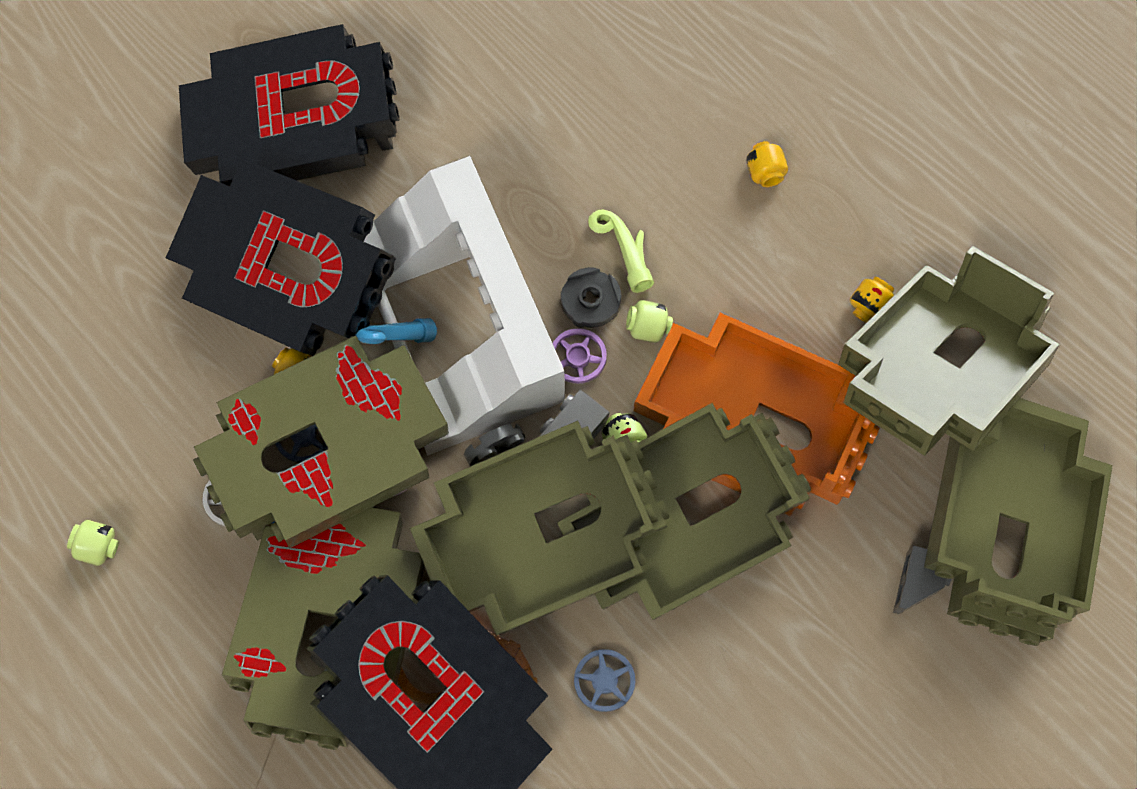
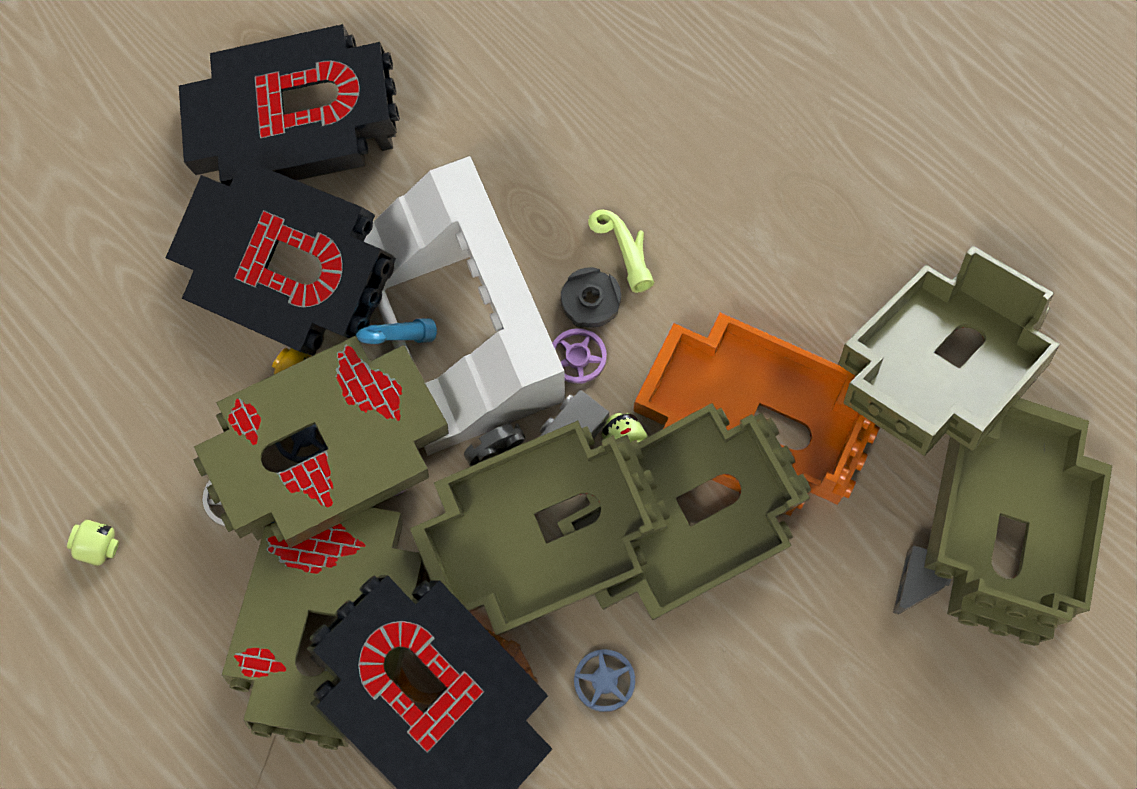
yellowish green head [626,300,673,343] -> none
yellow head [746,141,788,187] -> none
yellow head [850,276,894,323] -> none

